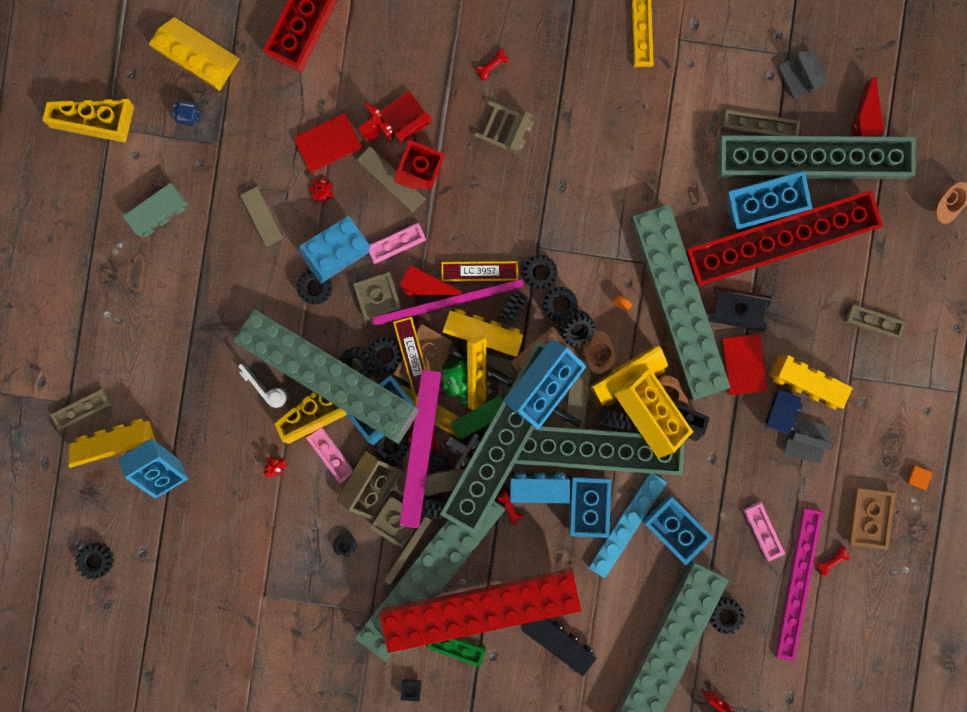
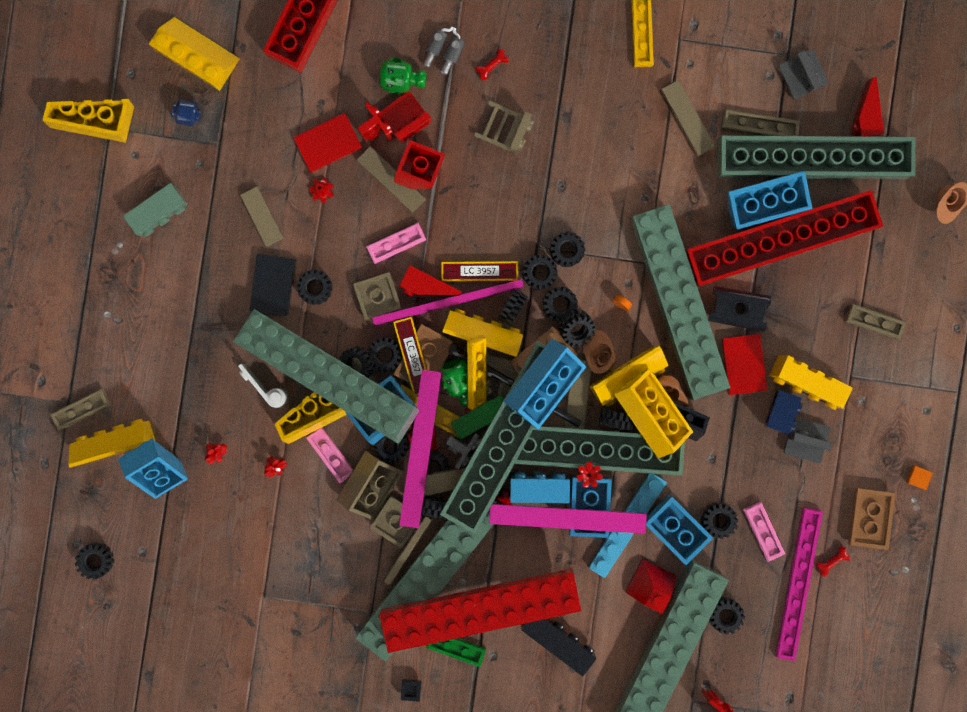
dark azure brick [299,216,371,283] -> none
black piece [333,534,357,558] -> none
none -> red plant [204,443,227,465]
none -> black tile [249,254,296,316]
none -> green piece [379,58,427,95]
none -> dark grey piece [423,26,465,75]
none -> dark pink tile [489,504,647,534]
none -> black tyre [550,232,585,267]
none -> red plant [577,462,603,488]
none -> red slope [625,558,677,614]
none -> dark tan tile [661,80,715,157]
none -> black tyre [701,502,738,539]

